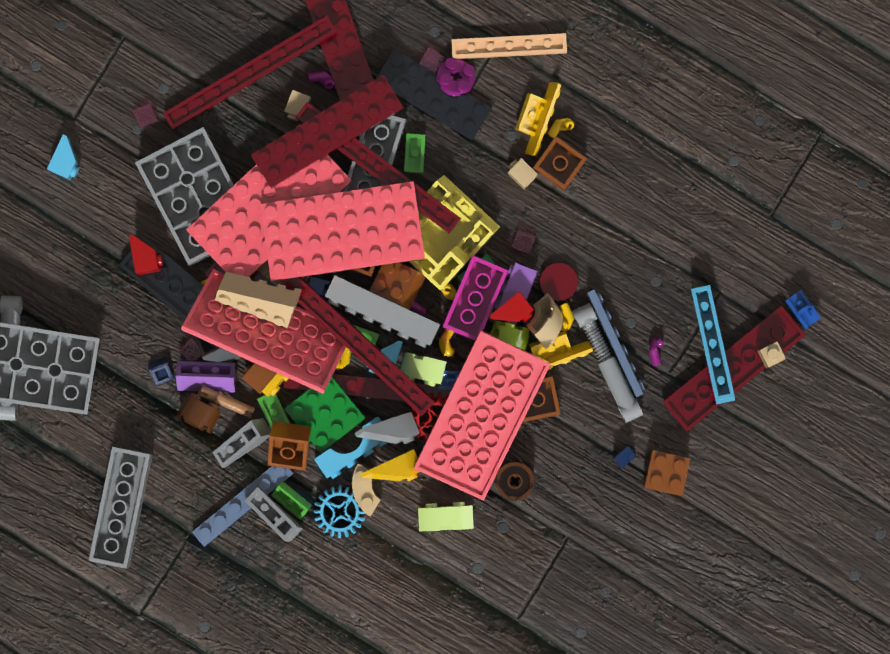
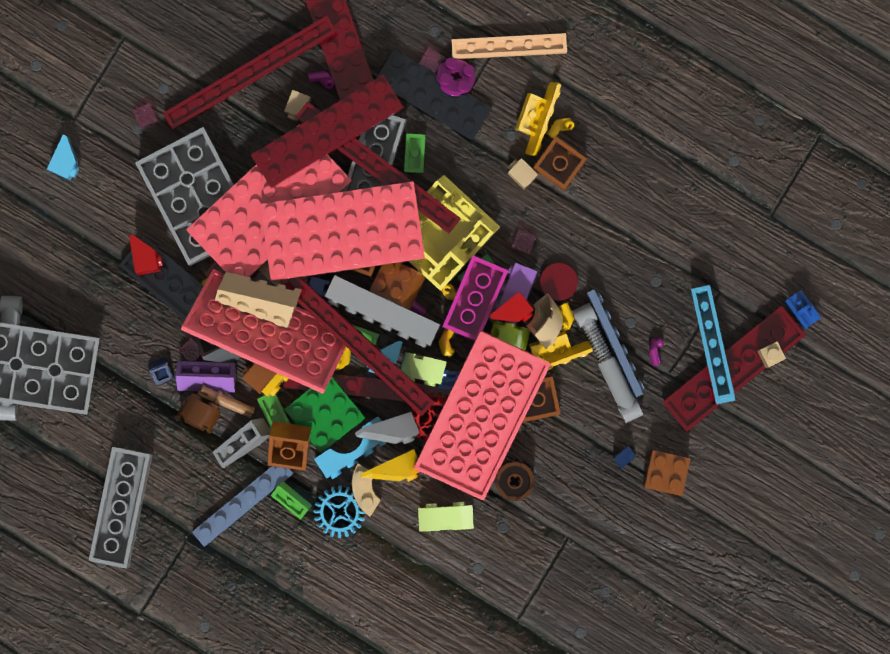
light grey slope [245,487,303,542] -> none

